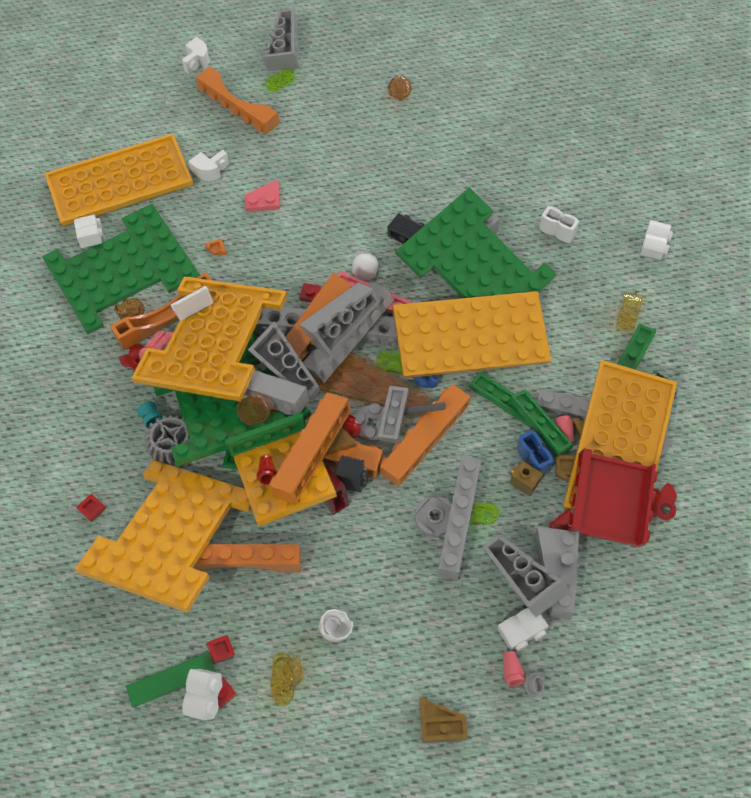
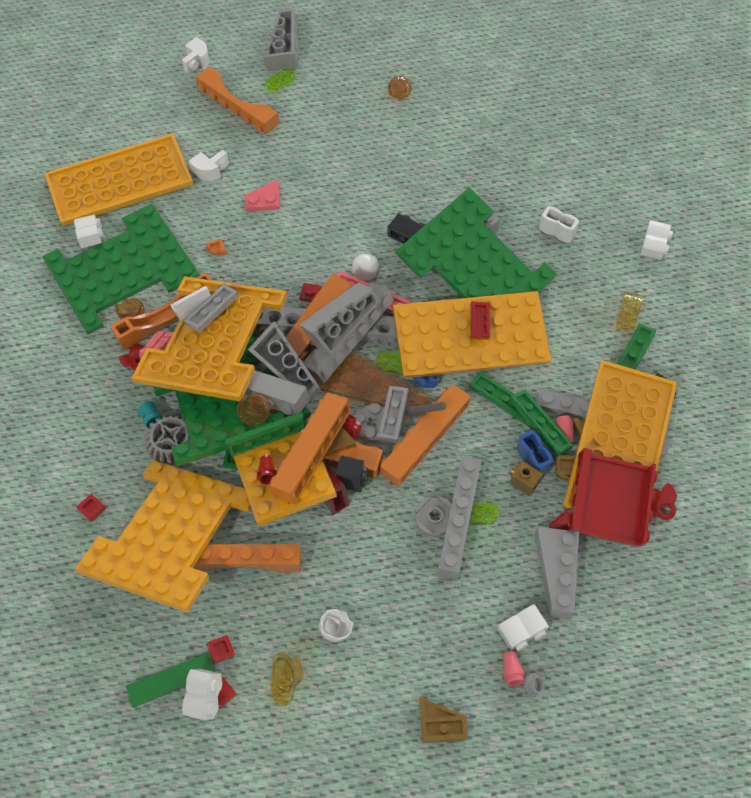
light grey wedge [483,534,570,617] -> none
none -> light grey plate [184,284,239,333]
none -> red plate [470,301,490,340]

